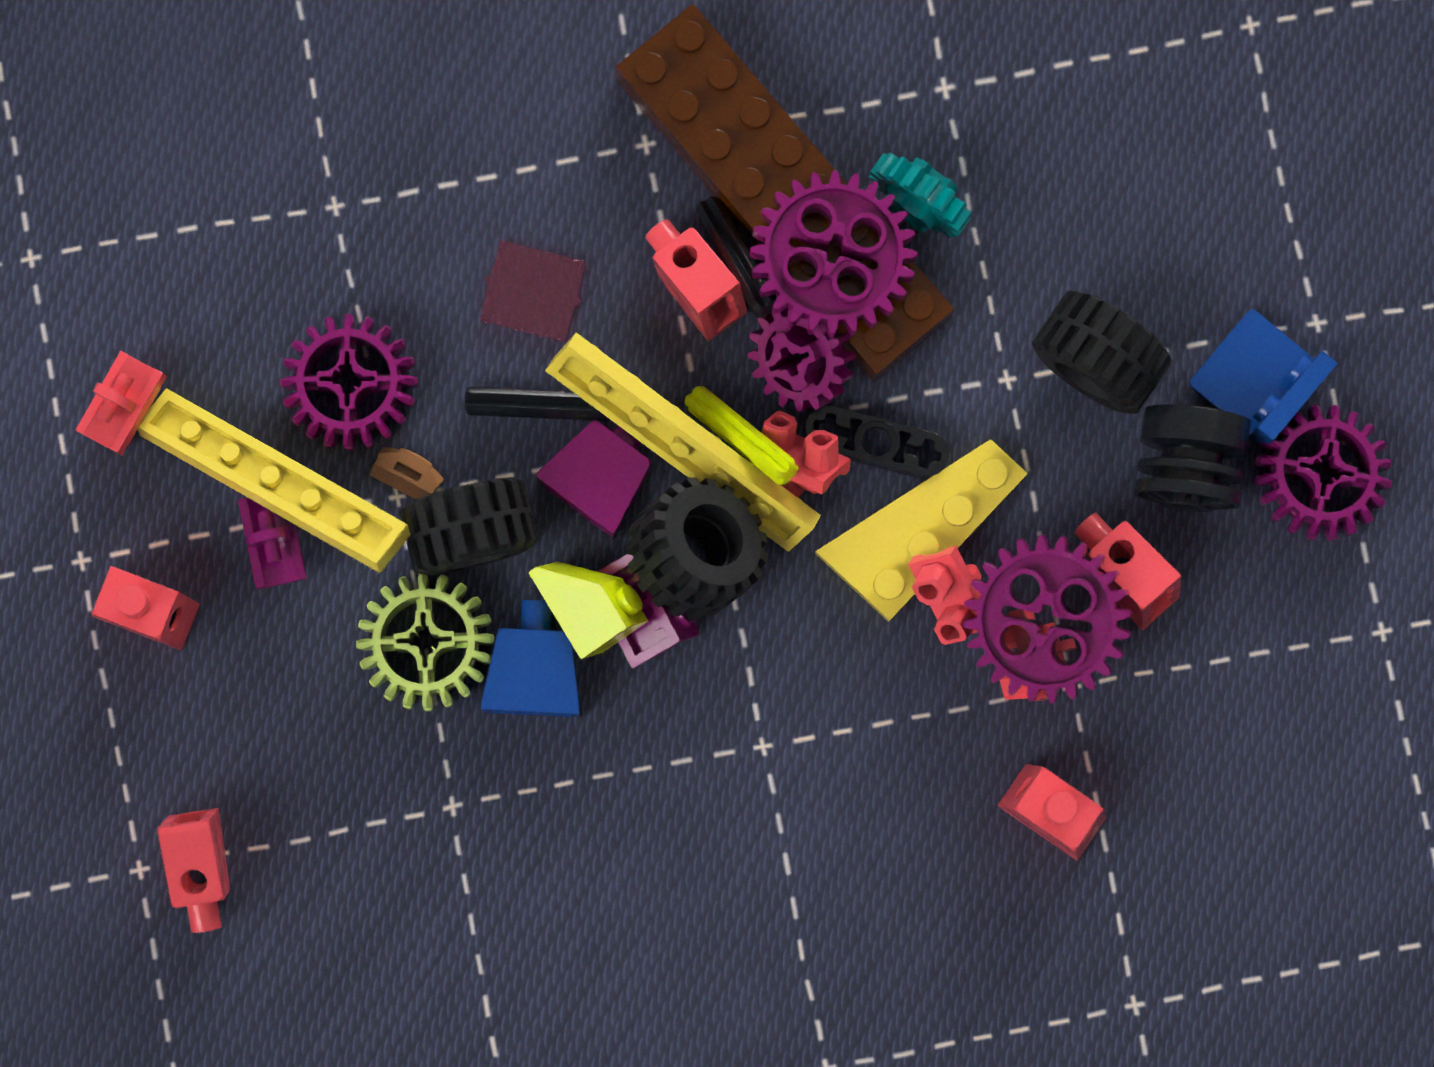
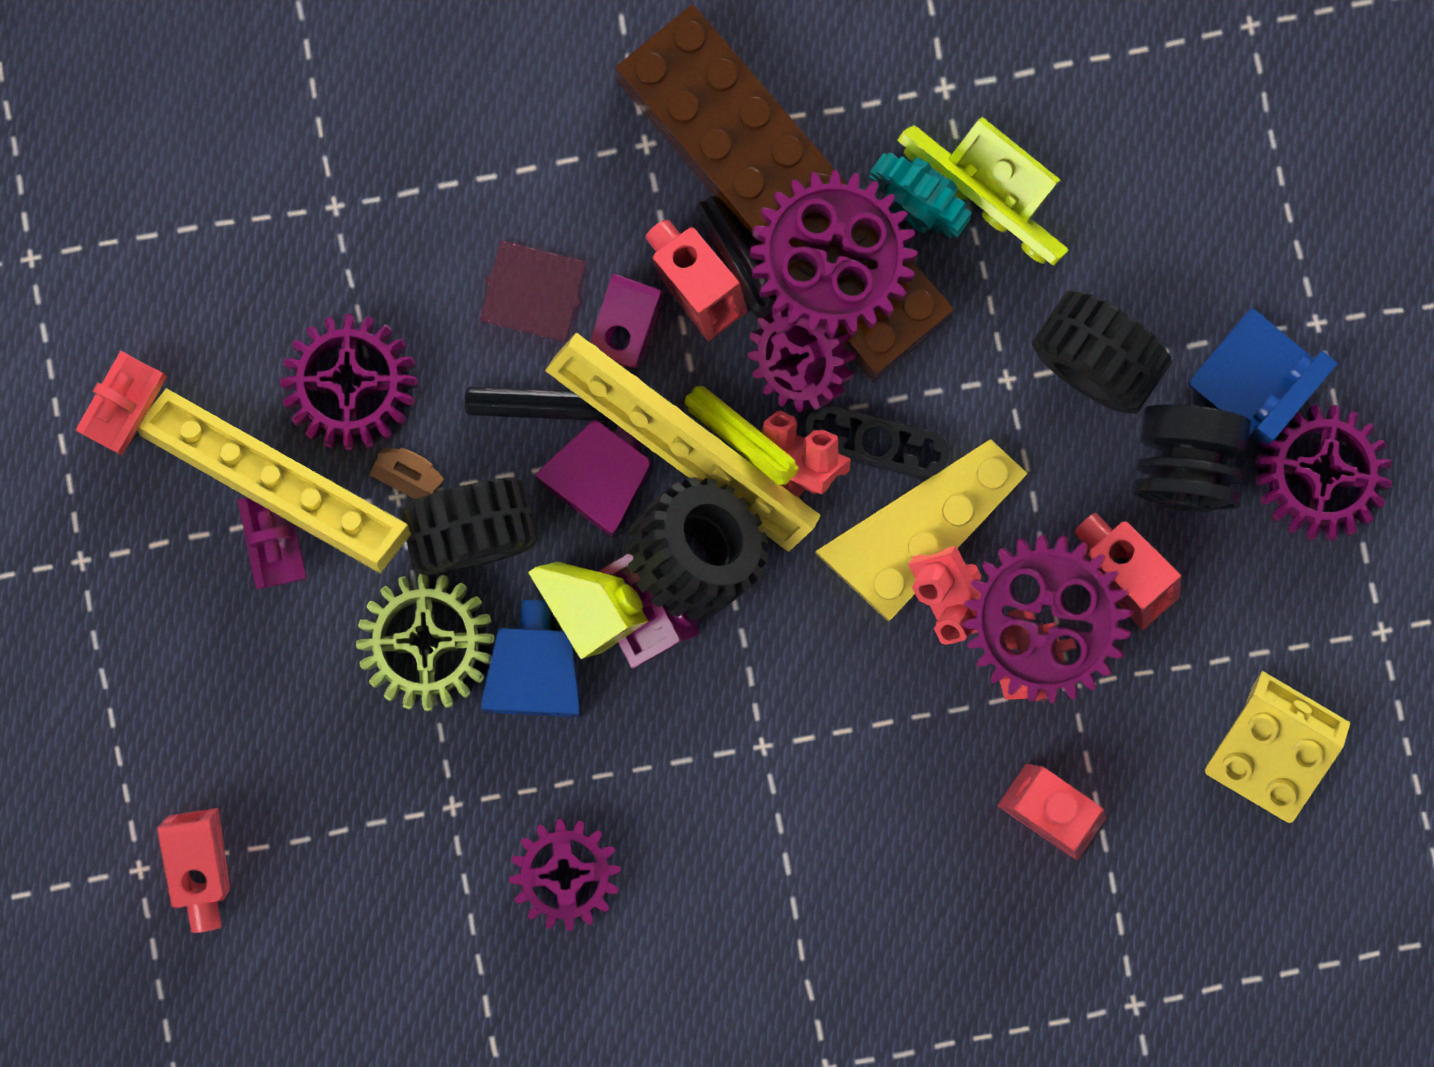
coral torso [91,566,200,651] -> none
none -> magenta gear [509,819,621,931]
none -> magenta torso [590,274,667,369]
none -> neon yellow bracket [897,117,1069,266]
none -> light yellow bracket [1205,671,1350,823]

